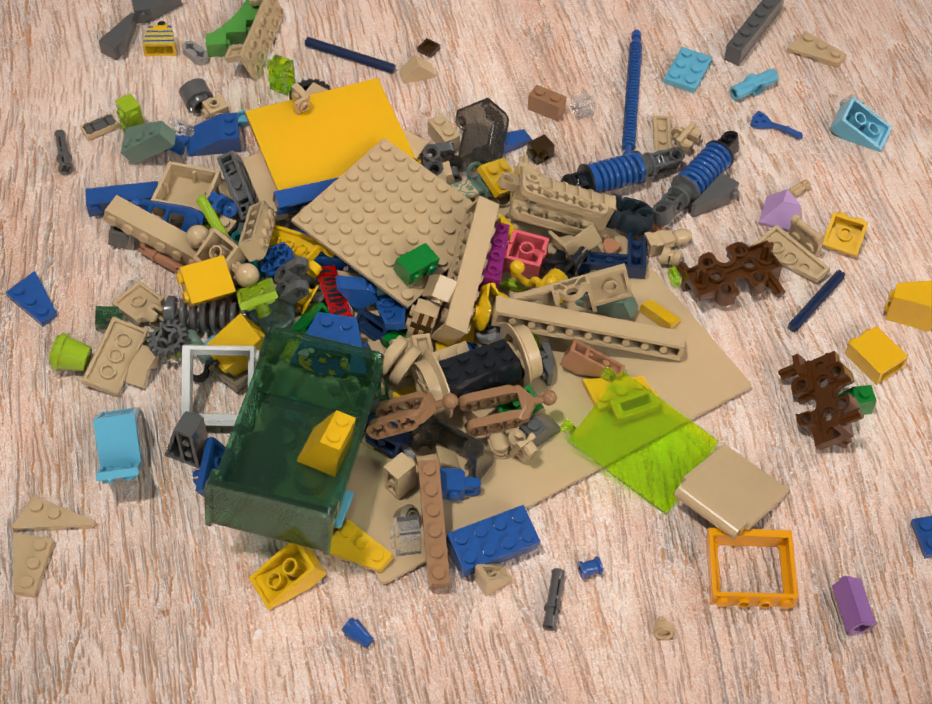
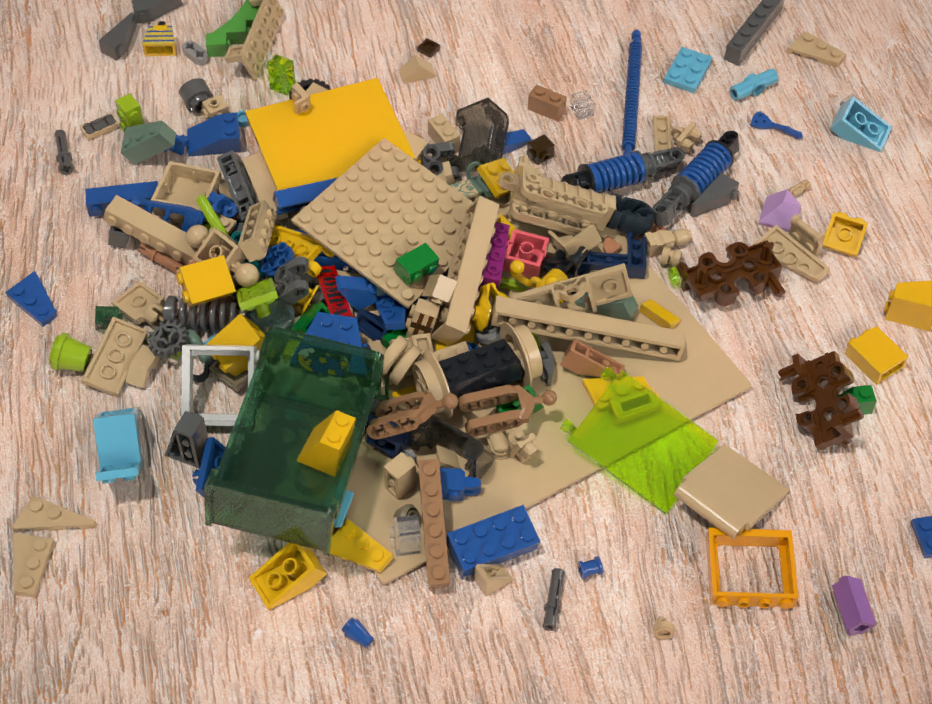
clear plate [169,117,195,137] -> none
dark blue axle [305,37,396,74] -> none
dark grey slope [519,415,561,447] -> none
dark blue axle [788,270,845,332] -> none

